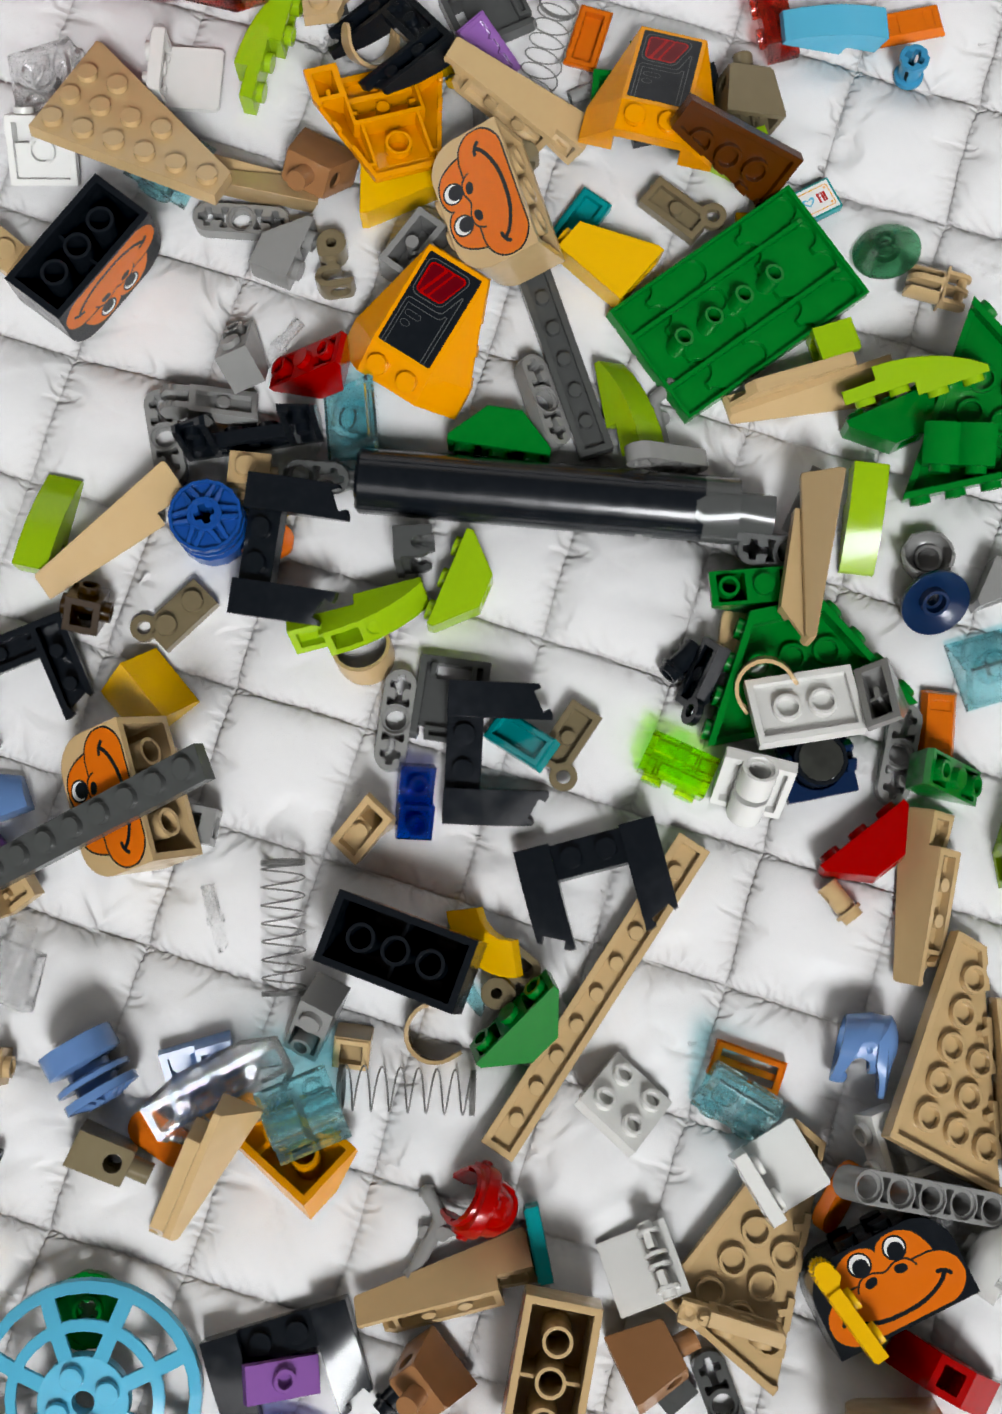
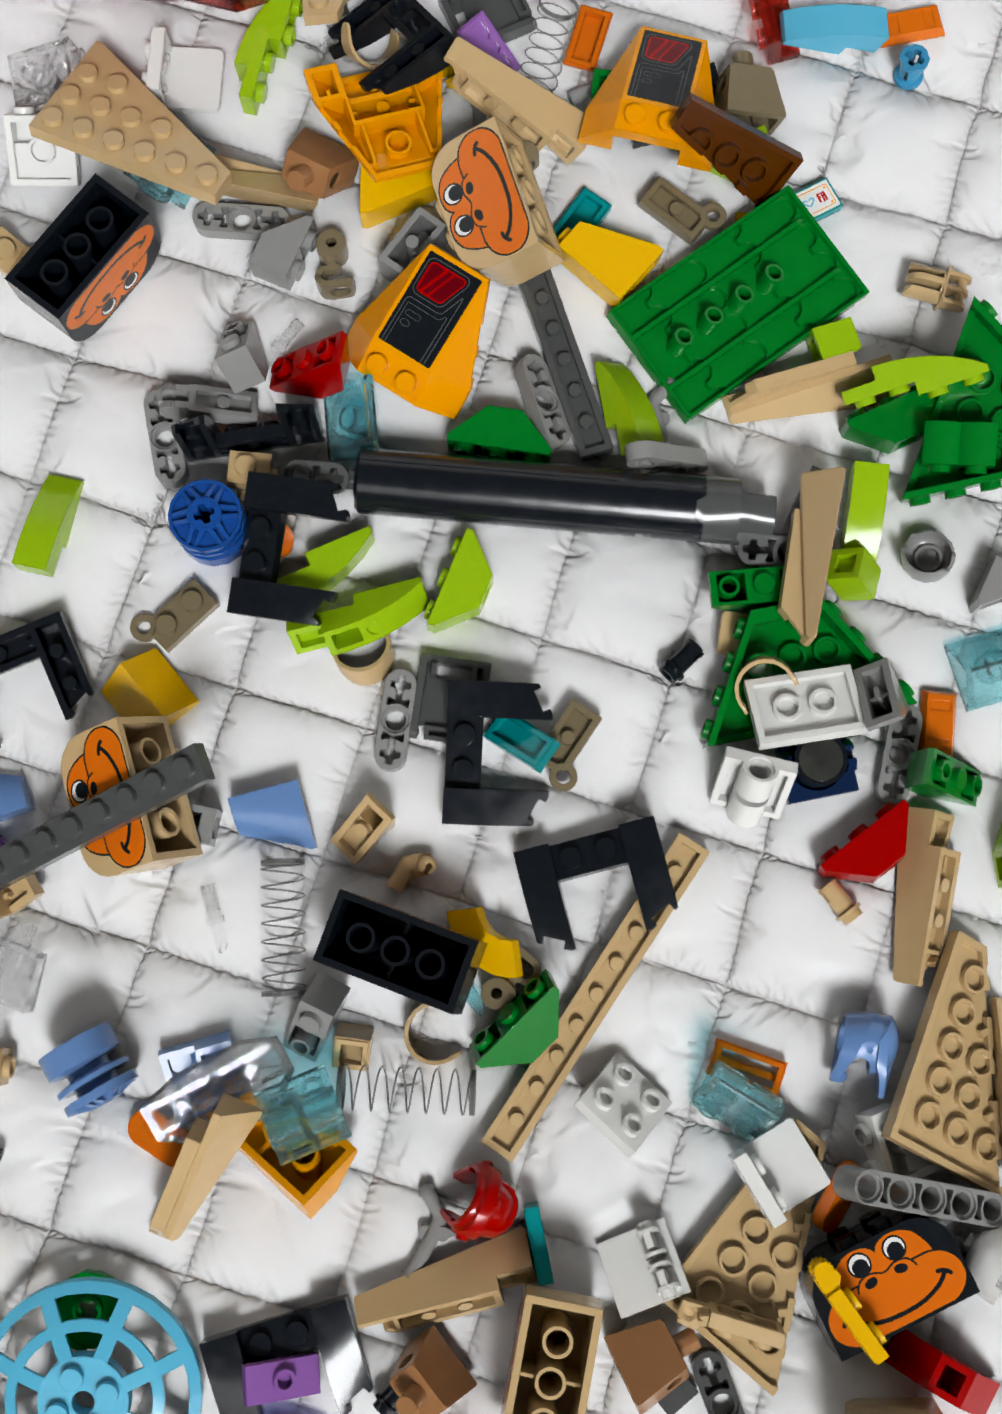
tan wedge [35,461,182,599] -> none
dark brown brick [59,581,114,636] -> none
dark tan torso [63,1118,155,1187] -> none
dark grey hinge [392,524,435,578] -> none
clear blue slope [395,762,437,841] -> none
clear neon green brick [635,729,721,804] -> none
black hinge [675,636,732,726] -> none
clear green dish [852,224,922,279] -> none
dark blue dish [901,570,970,635] -> none
none -> medium blue slope [227,779,317,849]
none -> lime slope [277,526,375,591]
none -> tan arm [386,852,437,893]
none -> lime panel [827,547,881,601]

